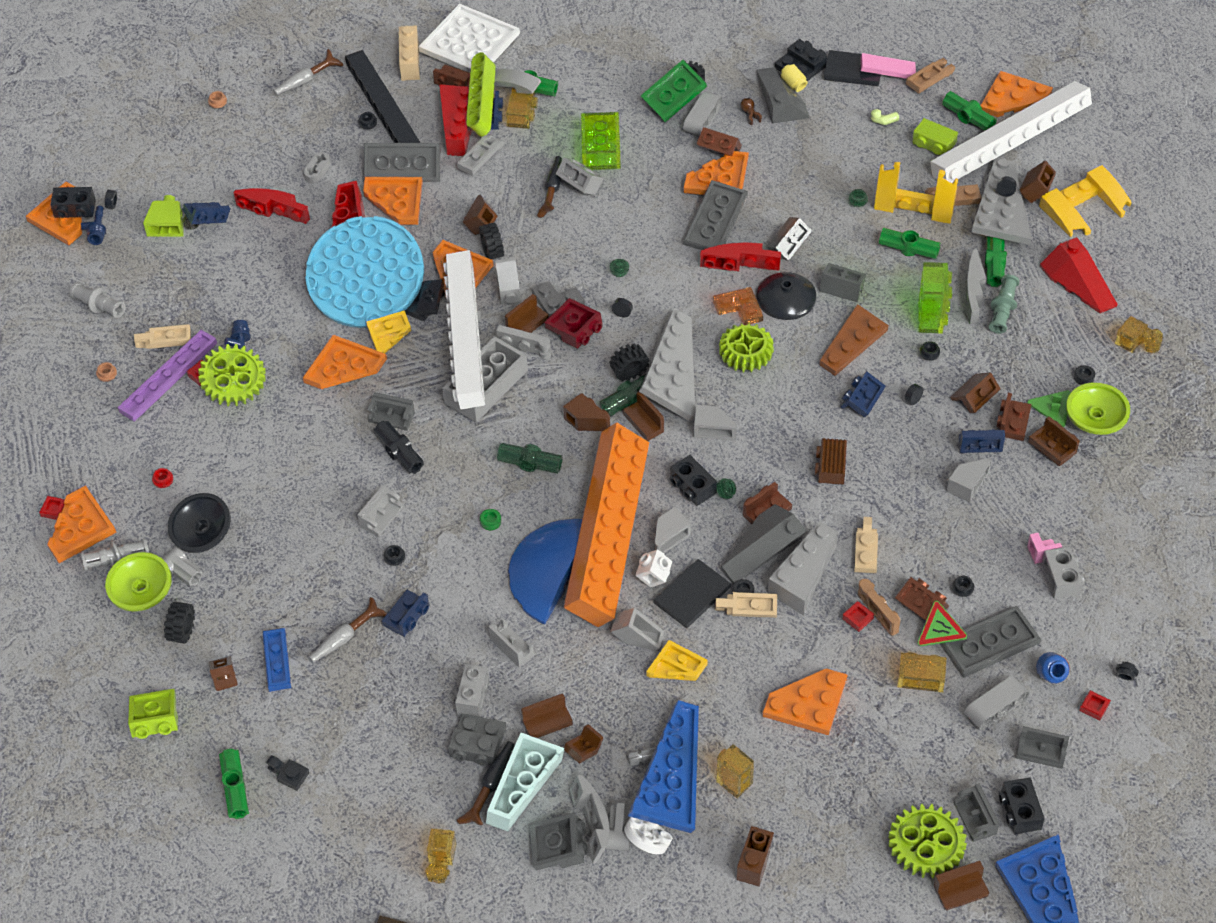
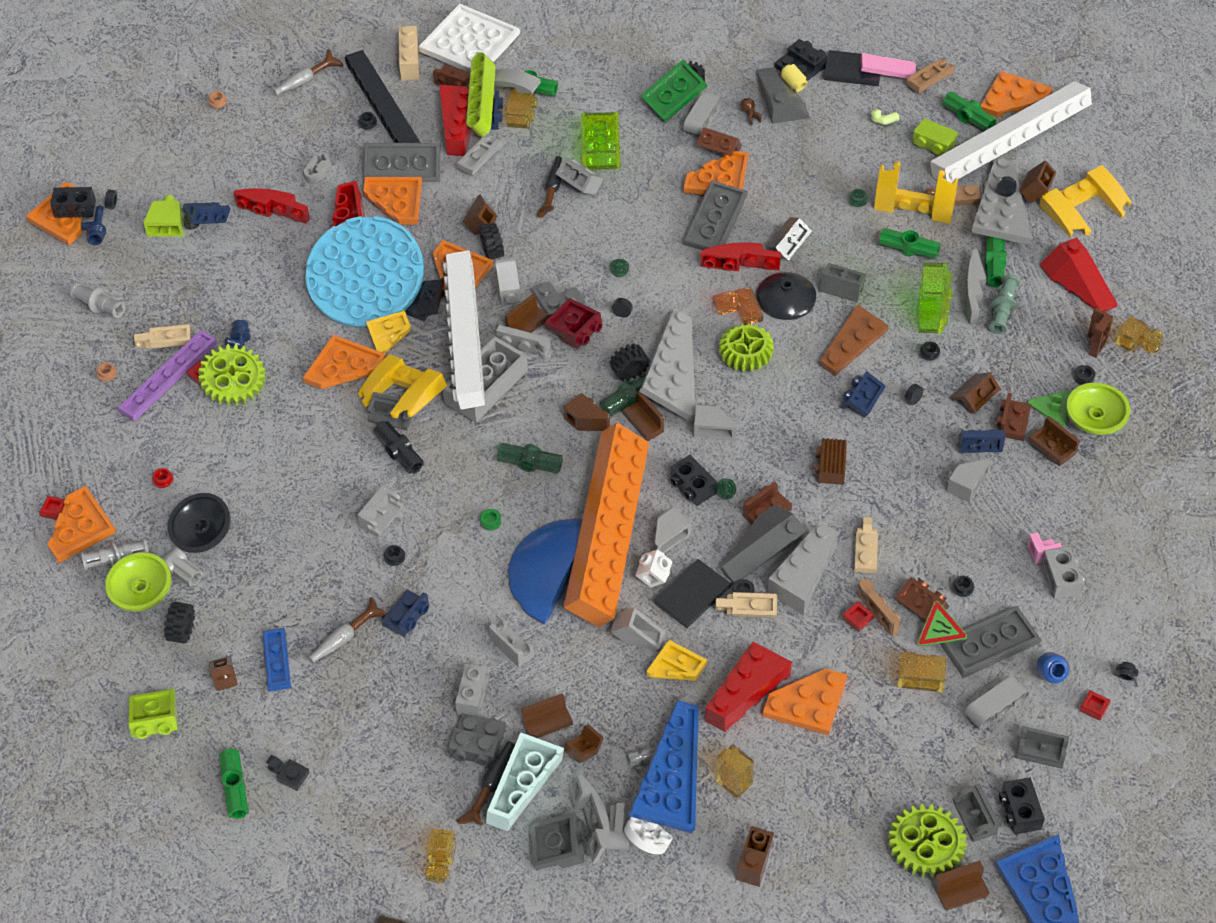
none -> yellow wedge [358,354,447,418]
none -> red wedge [705,641,792,732]
none -> copper bracket [1087,308,1114,358]

